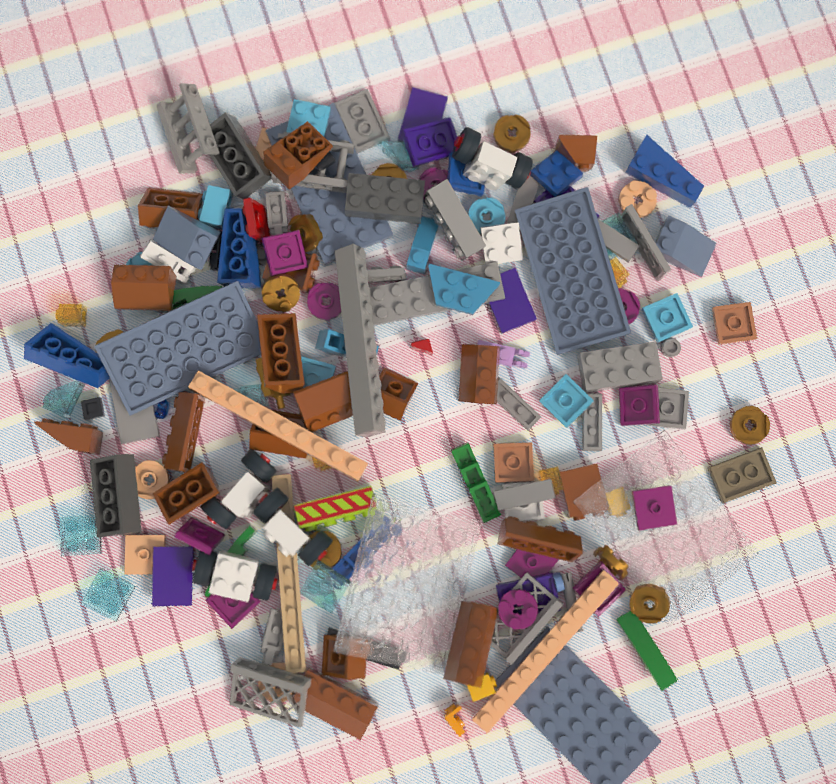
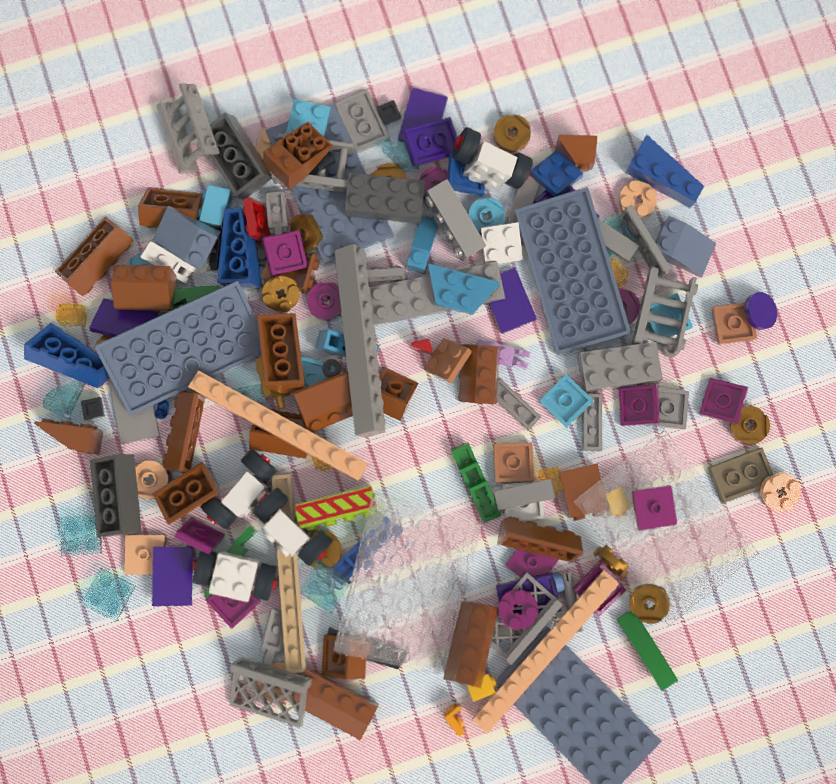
none -> dark orange slope [55,216,134,296]
none -> dark purple tile [89,298,158,337]
none -> black plate [322,359,341,378]
none -> black plate [377,100,401,126]
none -> nougat plate [424,338,472,384]
none -> light grey fence [632,267,698,355]
none -> magenta plate [699,378,749,425]
none -> dark purple tile [744,292,777,330]
none -> light nougat plate [760,472,801,511]

